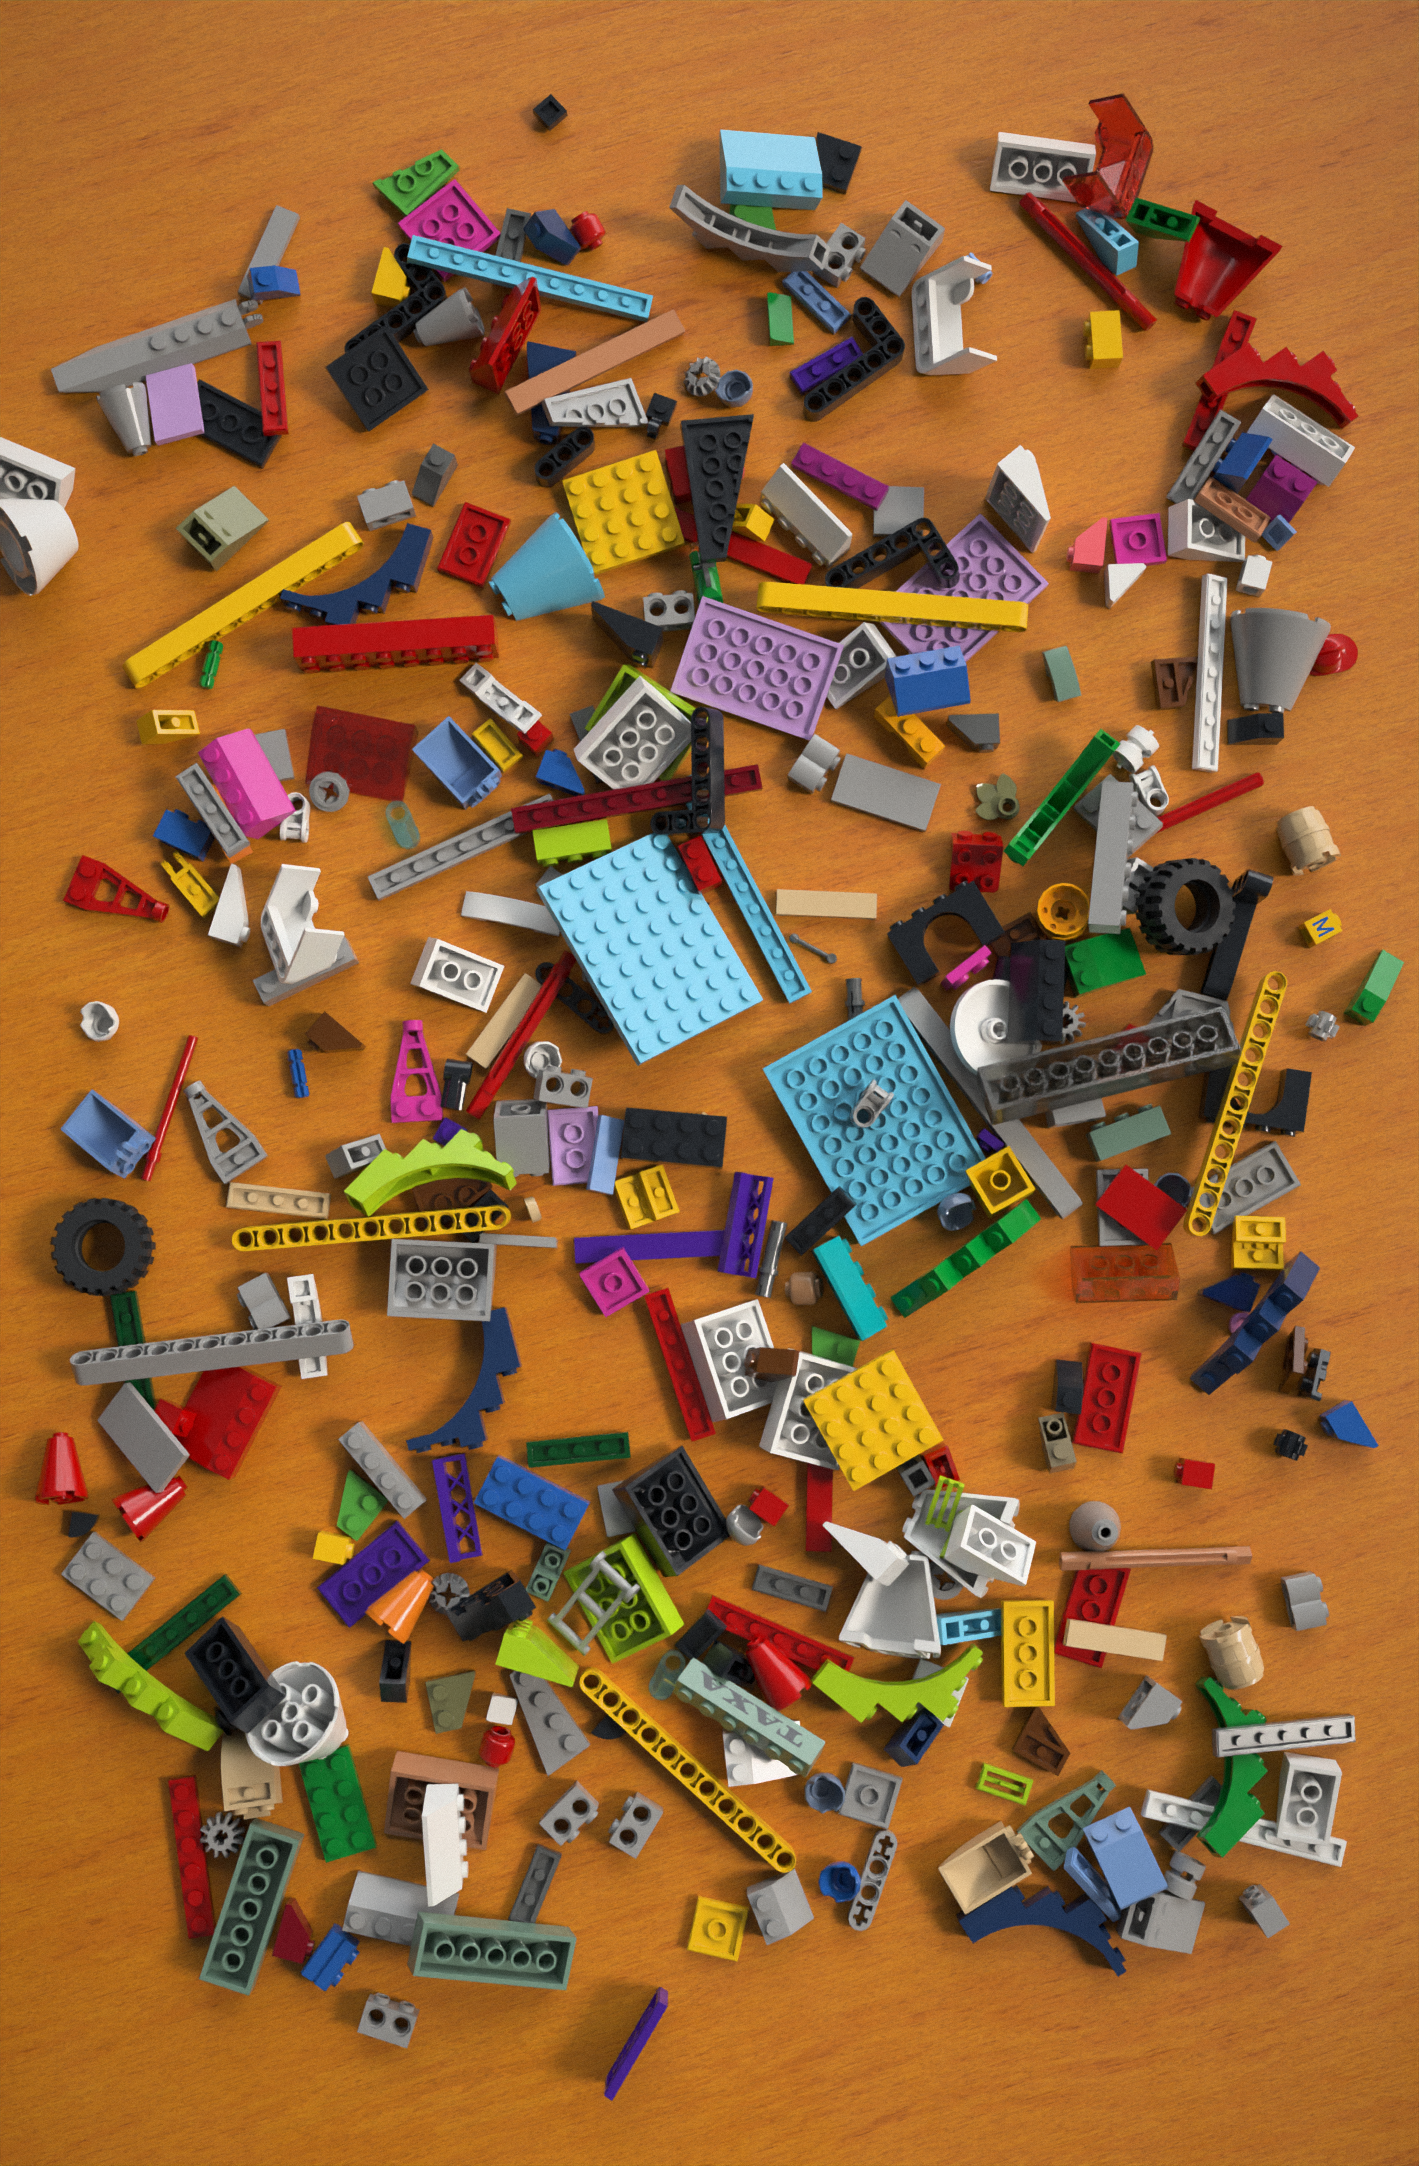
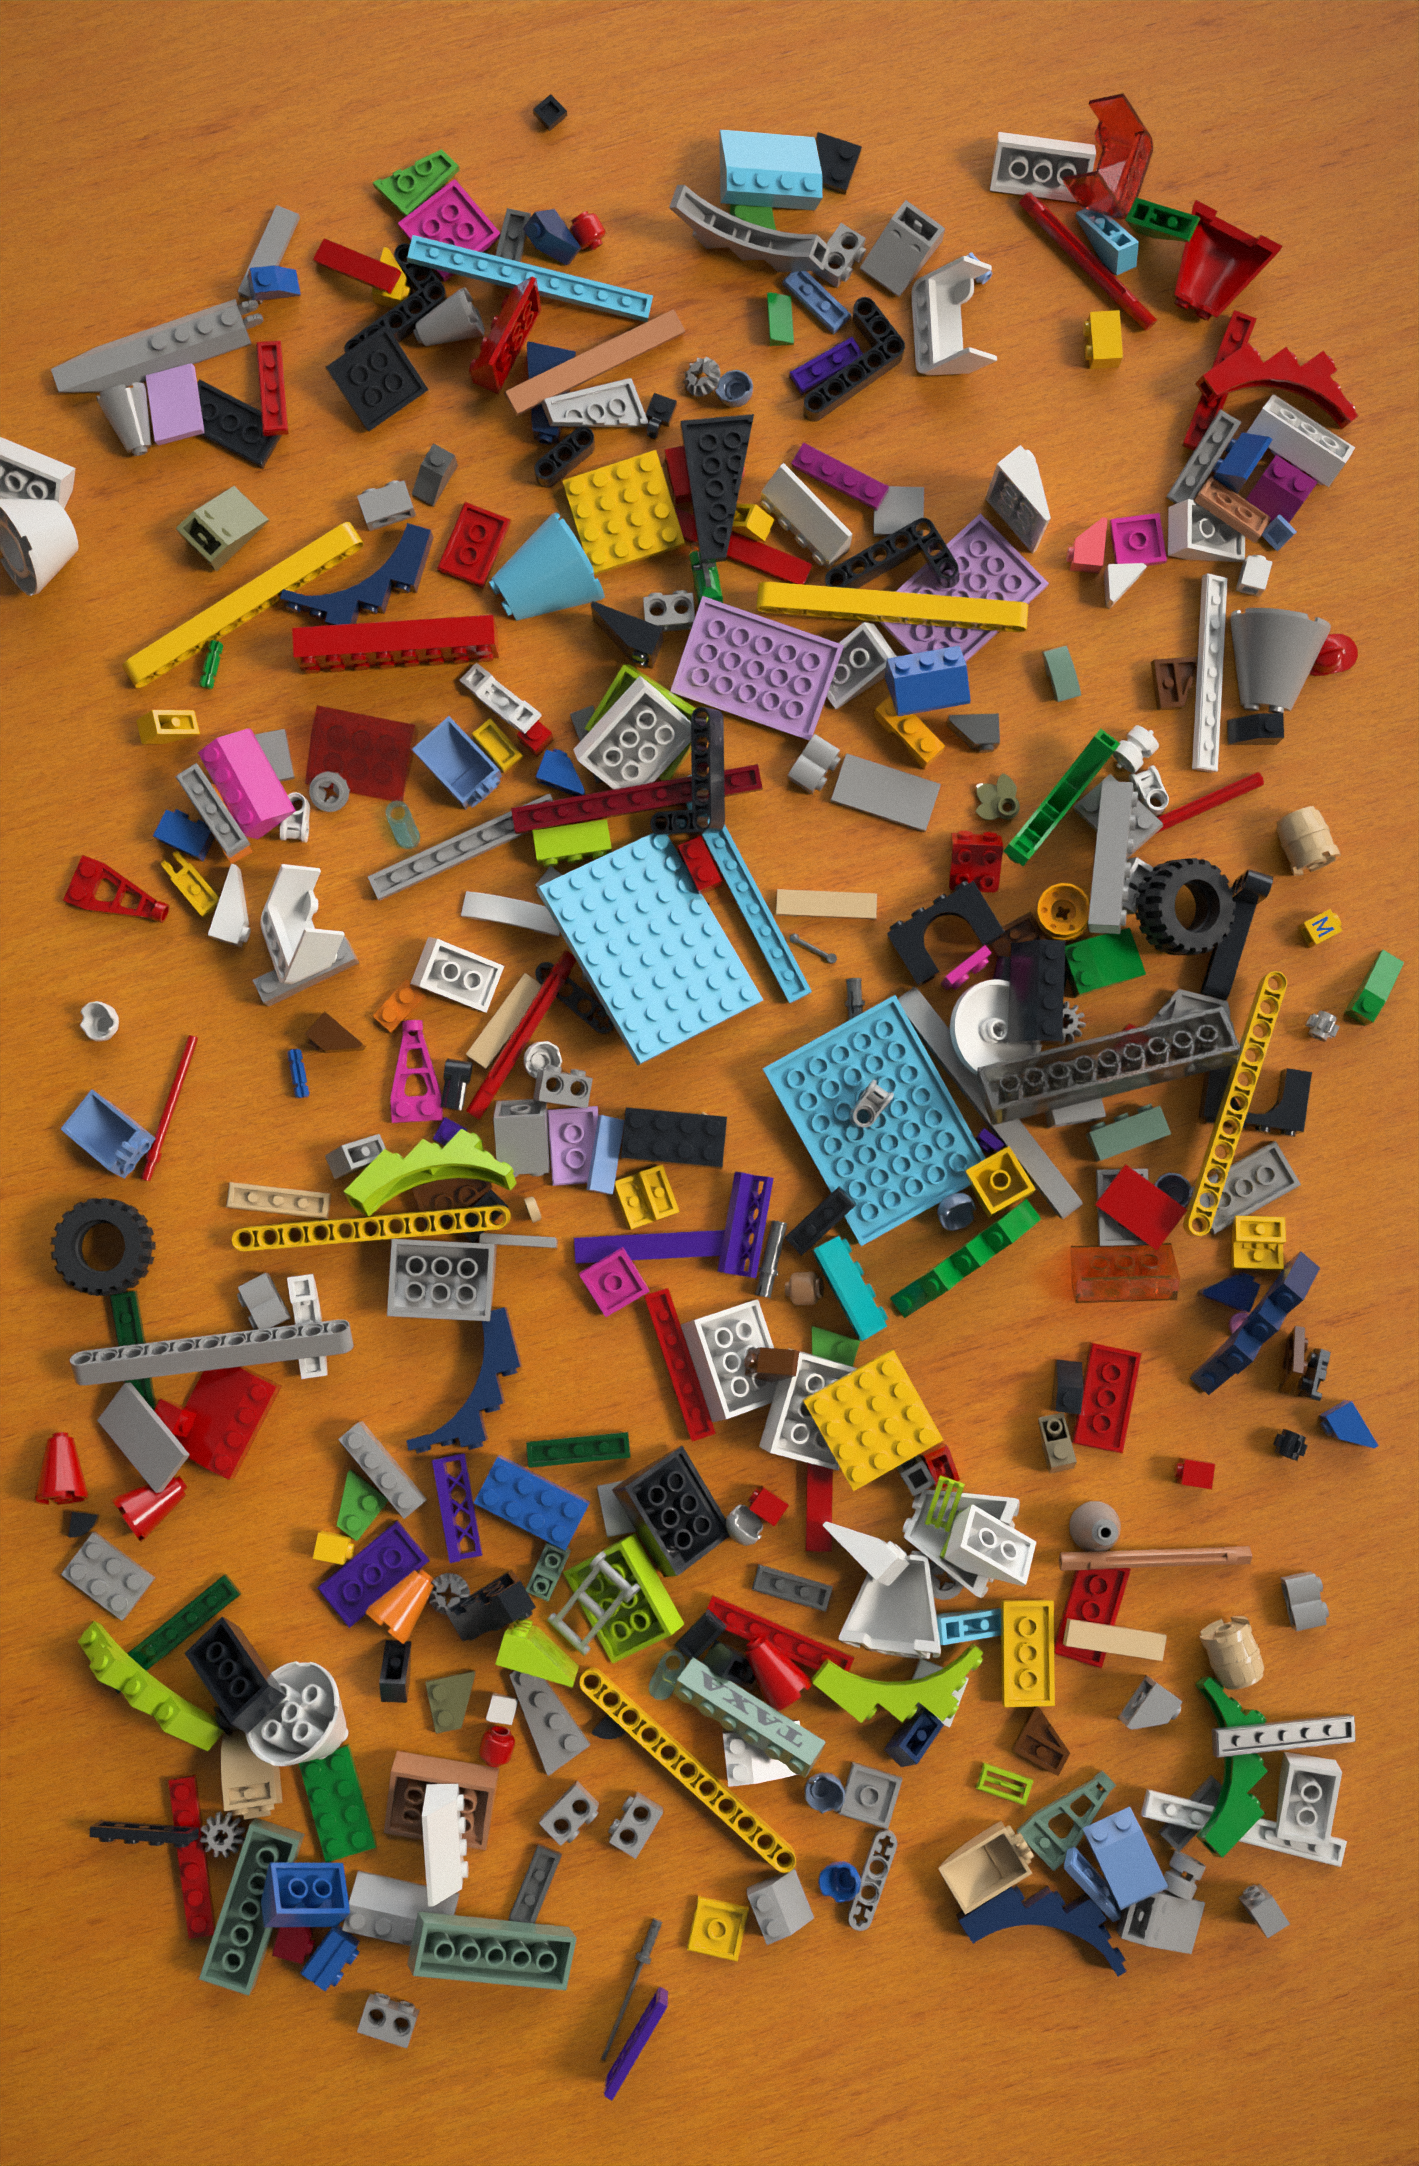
light grey plate [183,1081,268,1184] -> none
none -> black plate [89,1820,199,1848]
none -> blue slope [261,1862,350,1927]
none -> red tile [312,238,402,295]
none -> orange plate [373,979,426,1034]
none -> dark grey sword [601,1918,663,2060]

